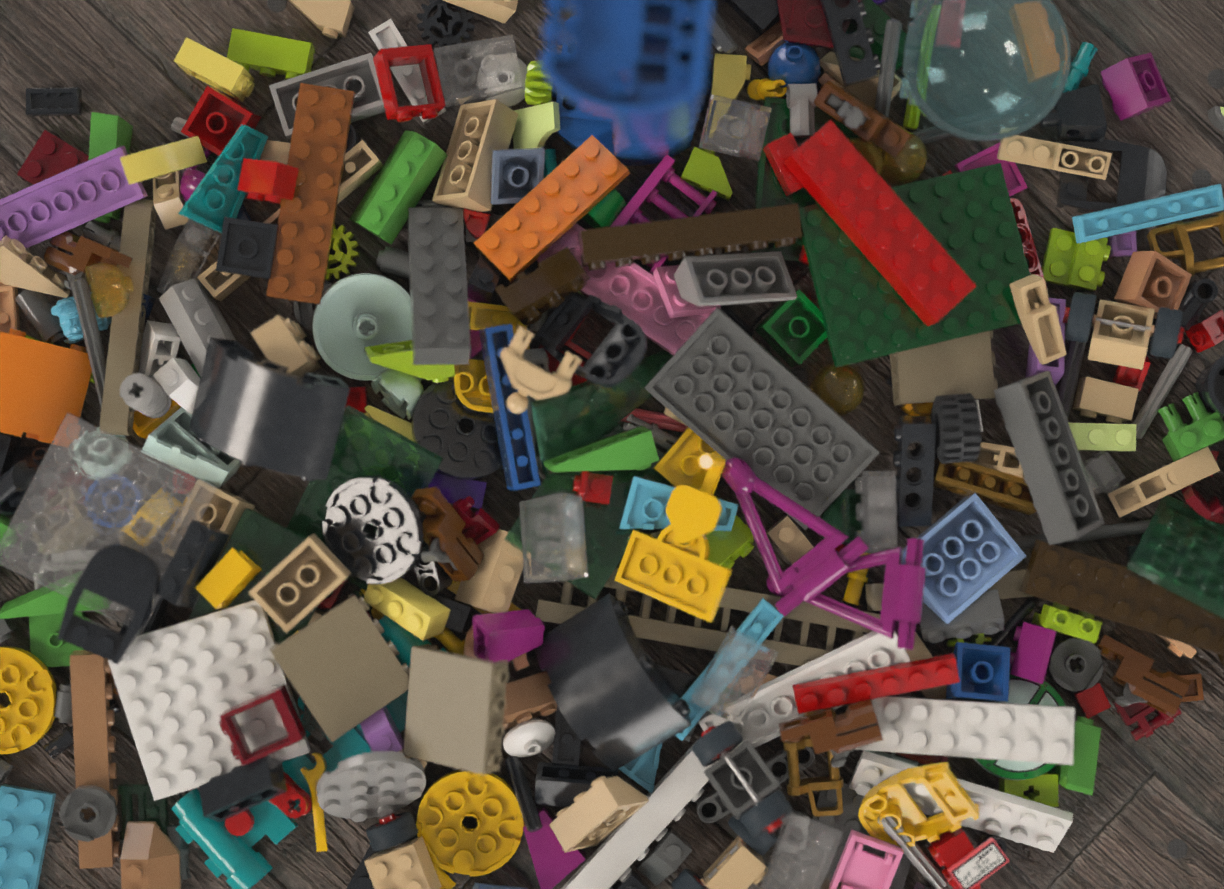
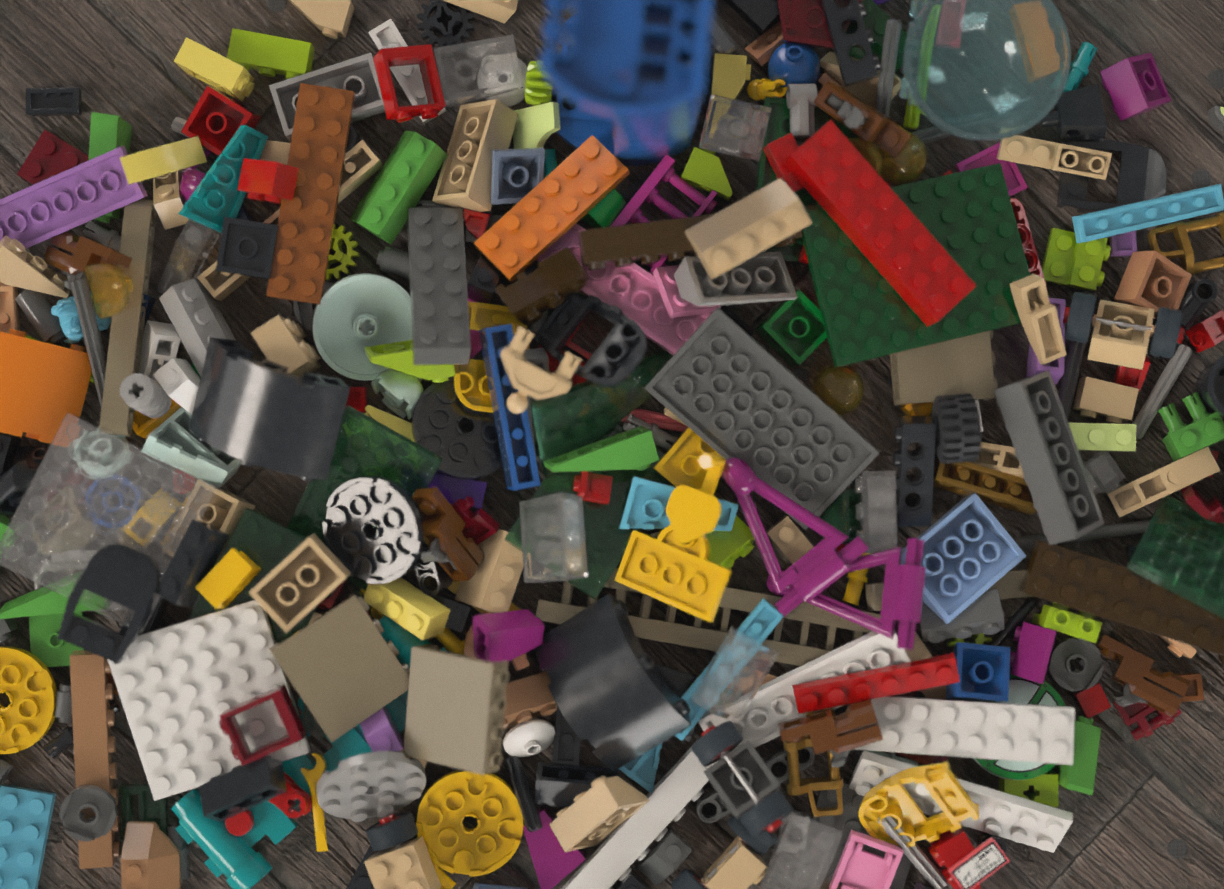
none -> tan slope [685,178,812,280]

